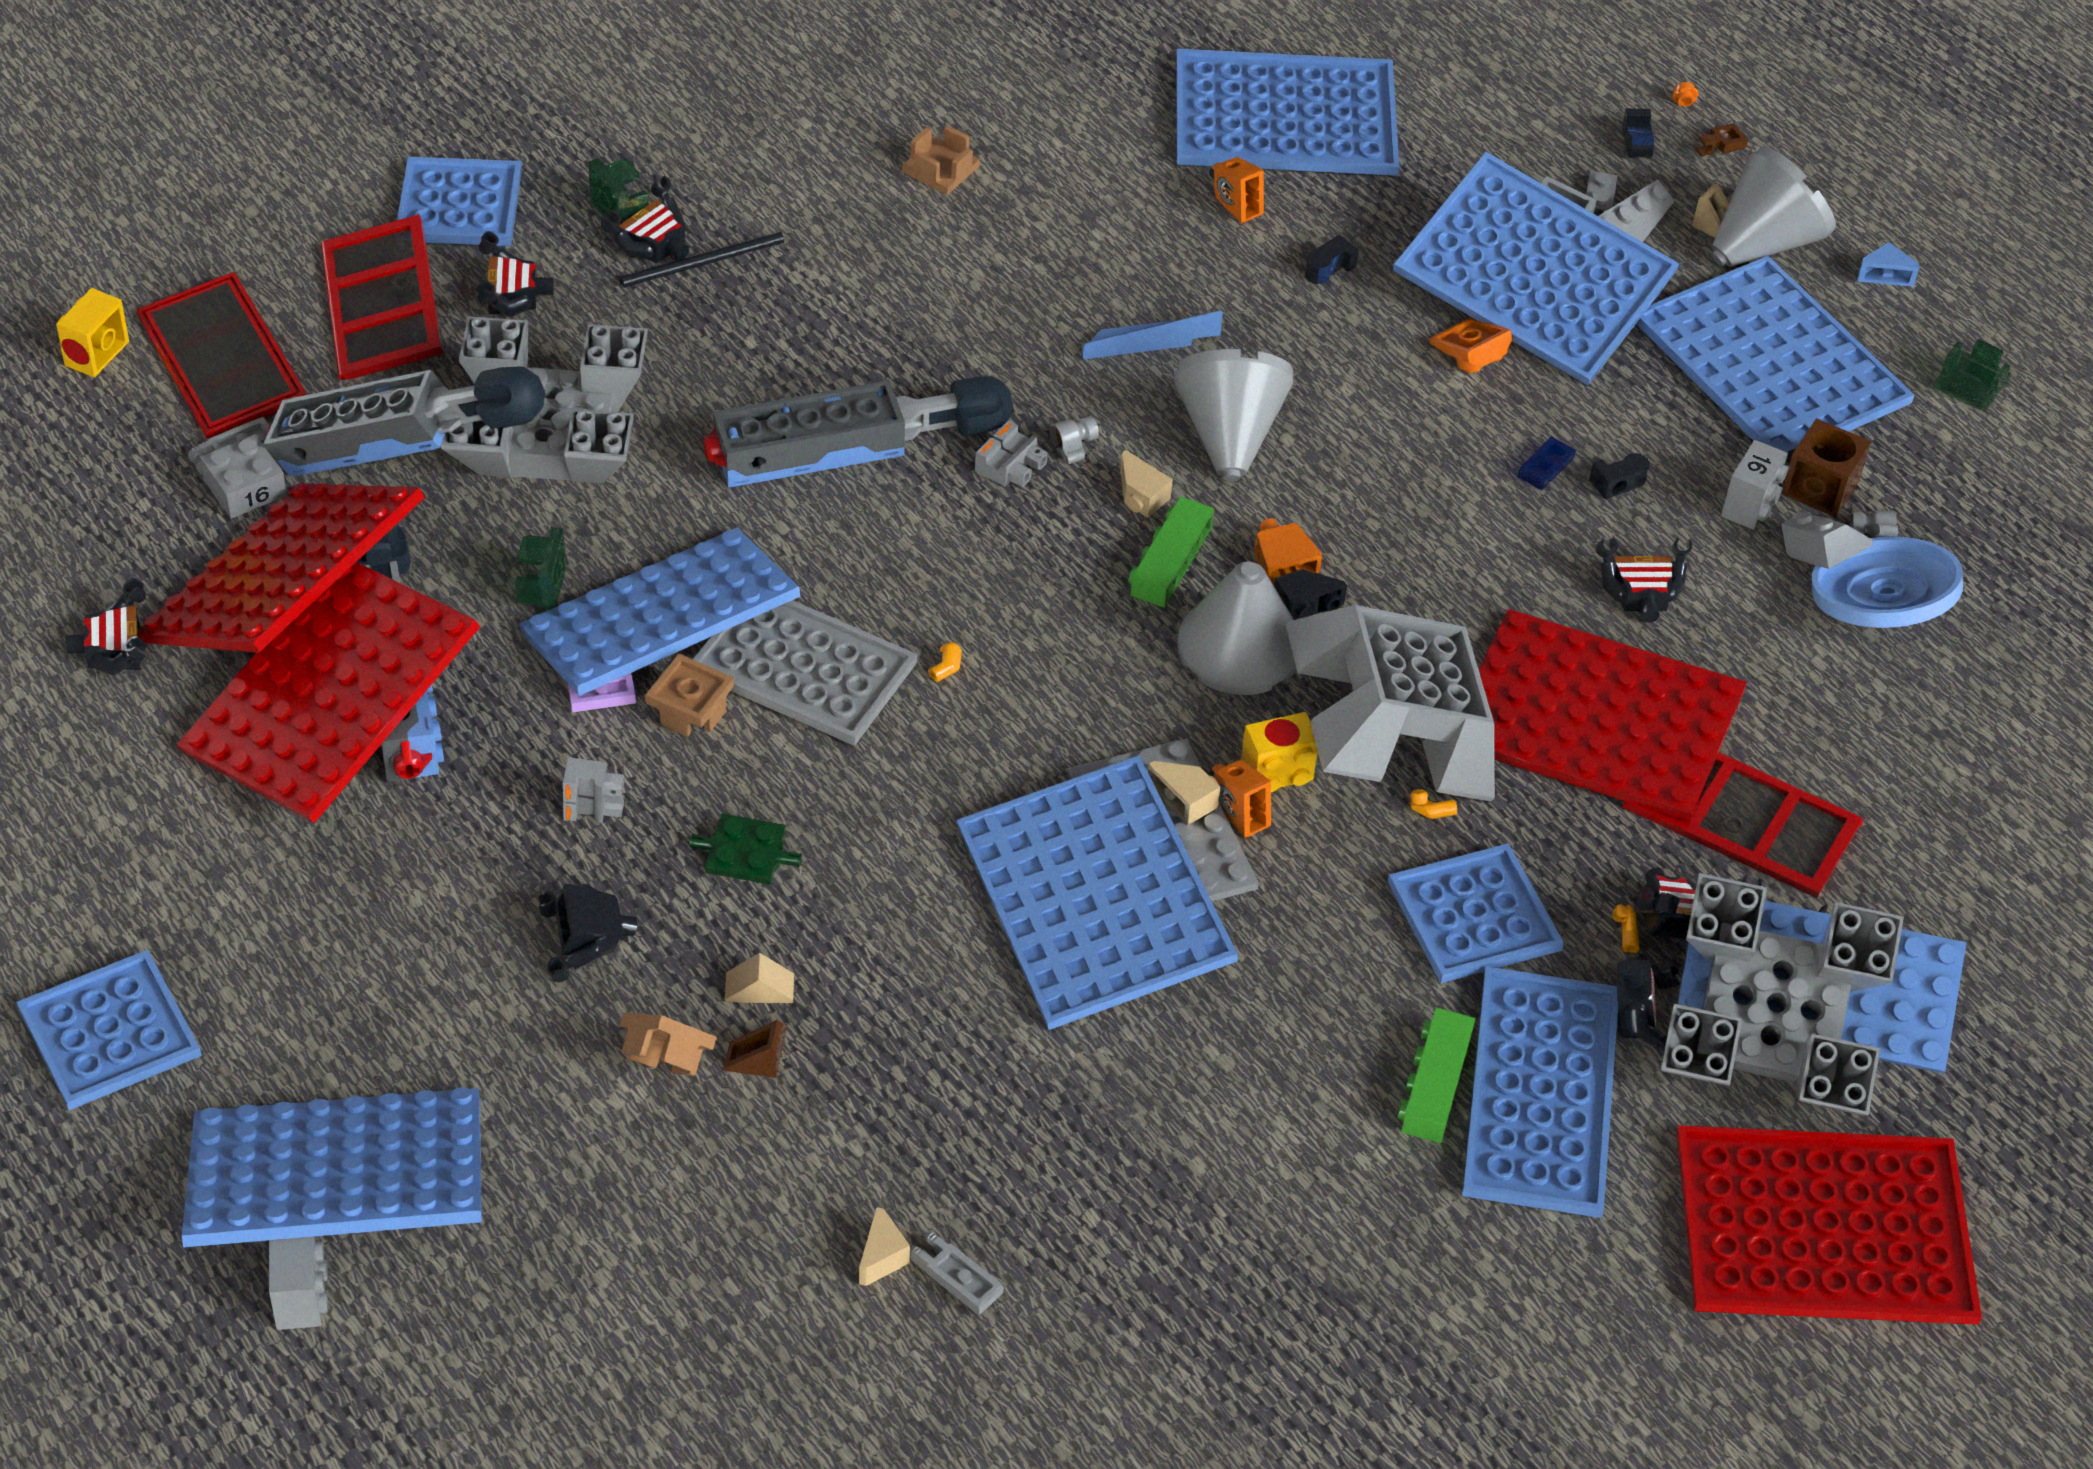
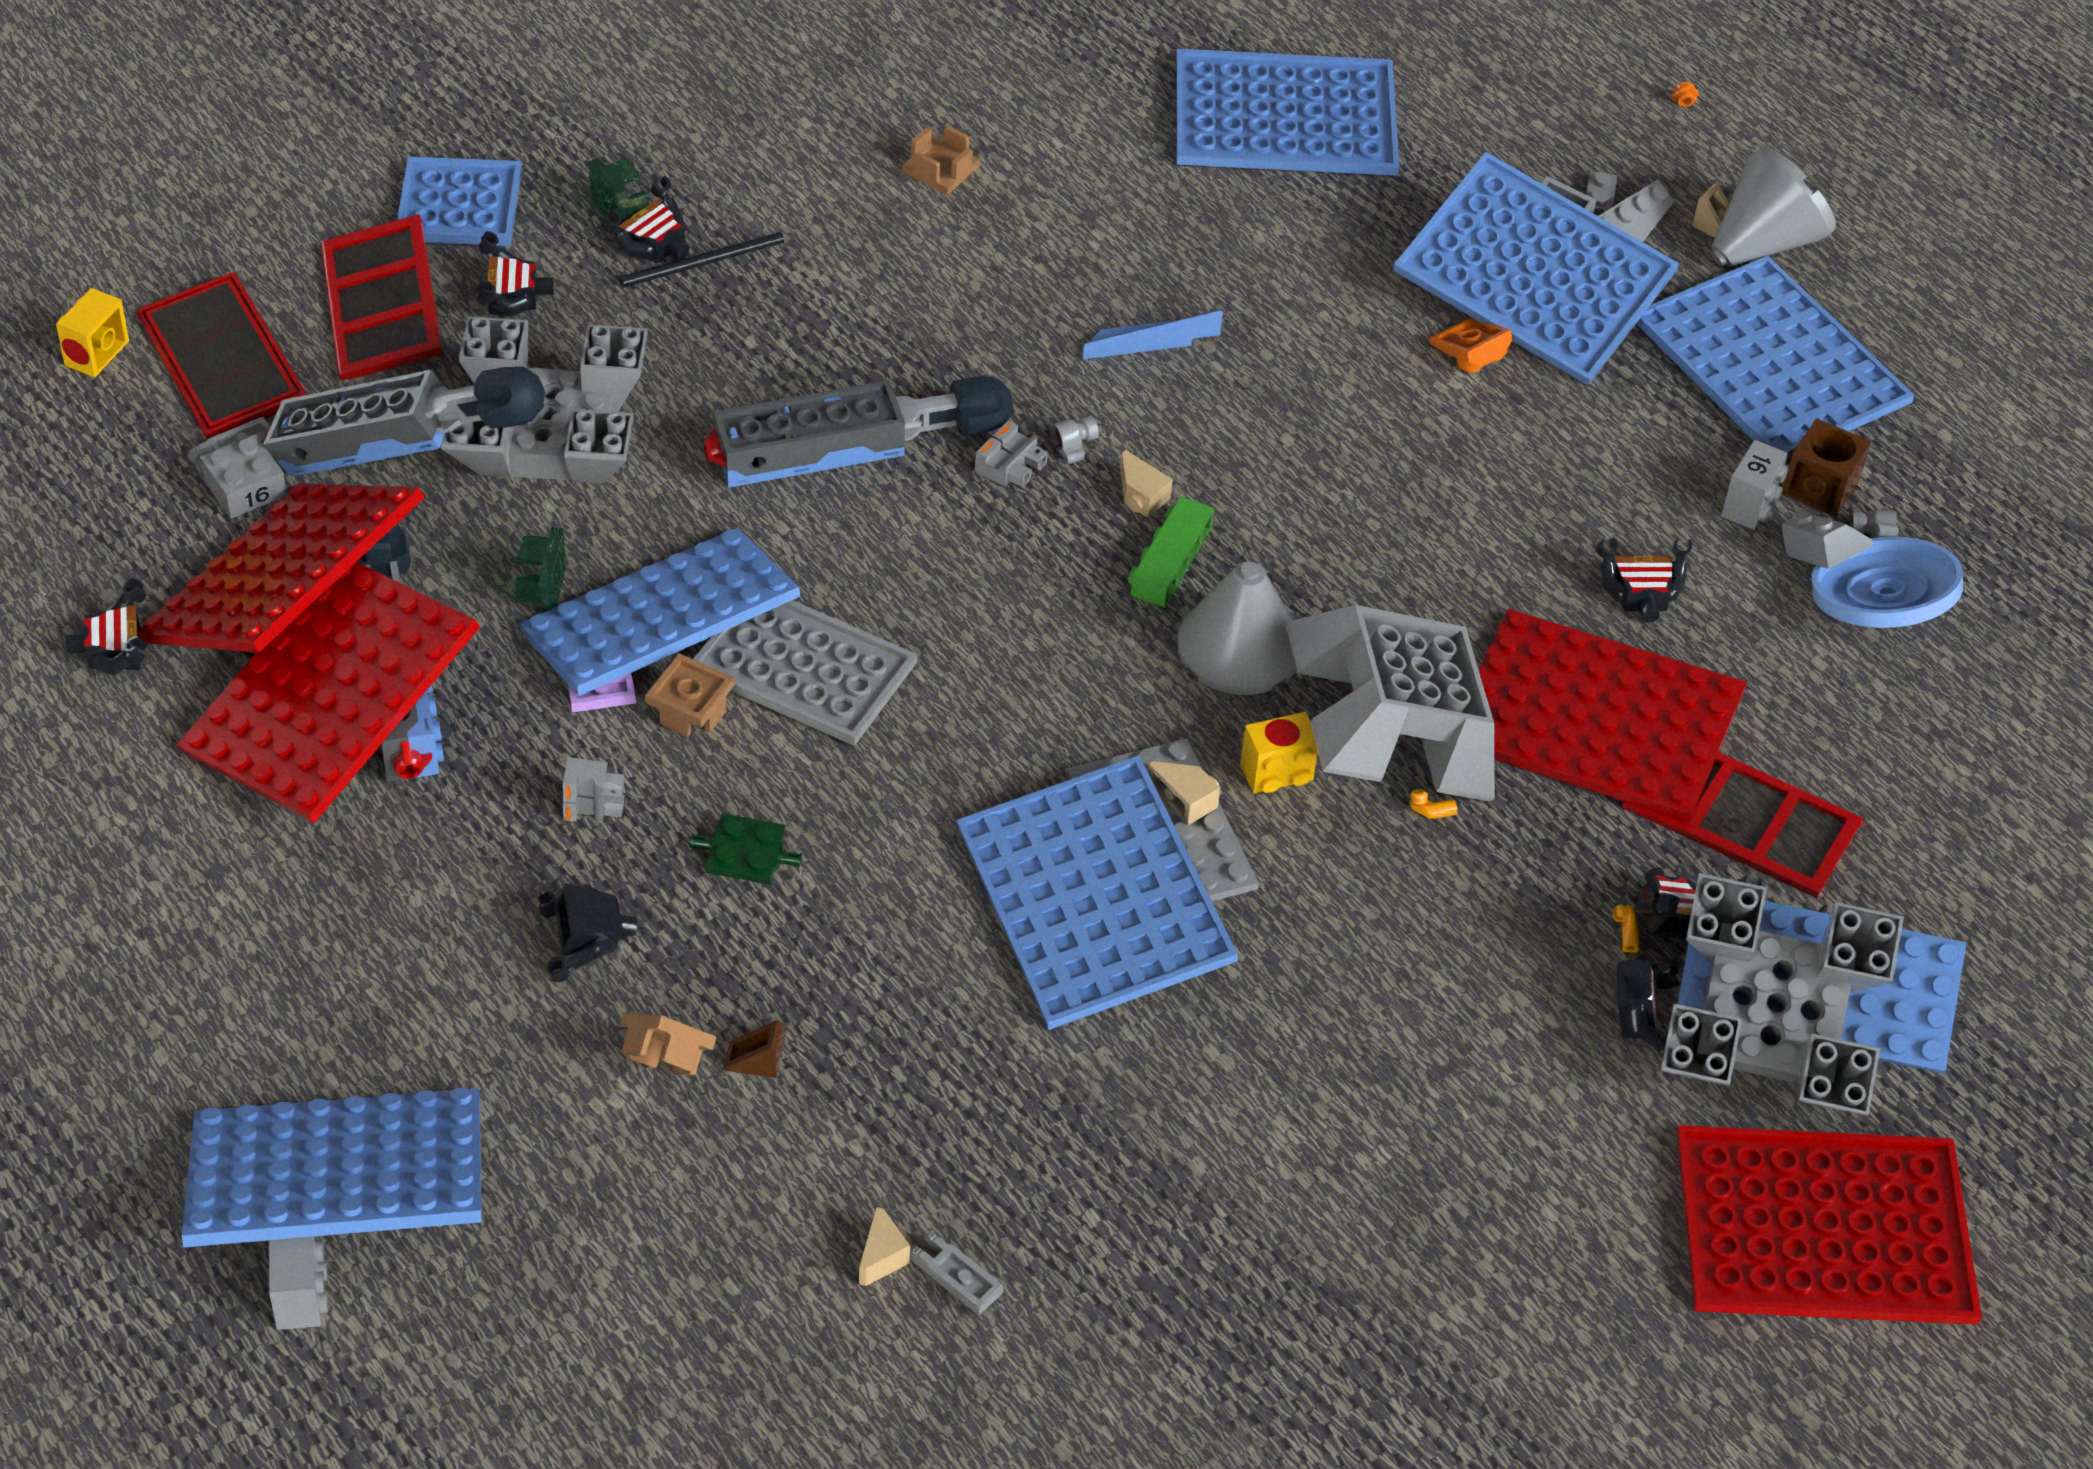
medium blue plate [16,950,202,1110] -> none
tan slope [725,953,794,1003] -> none
light orange arm [928,642,962,683] -> none
light grey cone [1174,349,1293,481] -> none
orange torso [1209,157,1264,223] -> none
orange torso [1209,760,1271,839] -> none
orange torso [1254,518,1322,585] -> none
black slope [1274,569,1347,620] -> none
black leg [1305,235,1359,284] -> none
medium blue plate [1388,843,1564,984] -> none
bright green brick [1397,1007,1476,1143] -> none
medium blue plate [1462,966,1618,1218] -> none
clear blue plate [1517,436,1576,490] -> none
black leg [1589,453,1650,499] -> none
black leg [1622,108,1654,158] -> none
reddish brown plate [1696,123,1748,157] -> none
medium blue slope [1857,242,1920,287] -> none
clear green panel [1933,339,2011,412] -> none

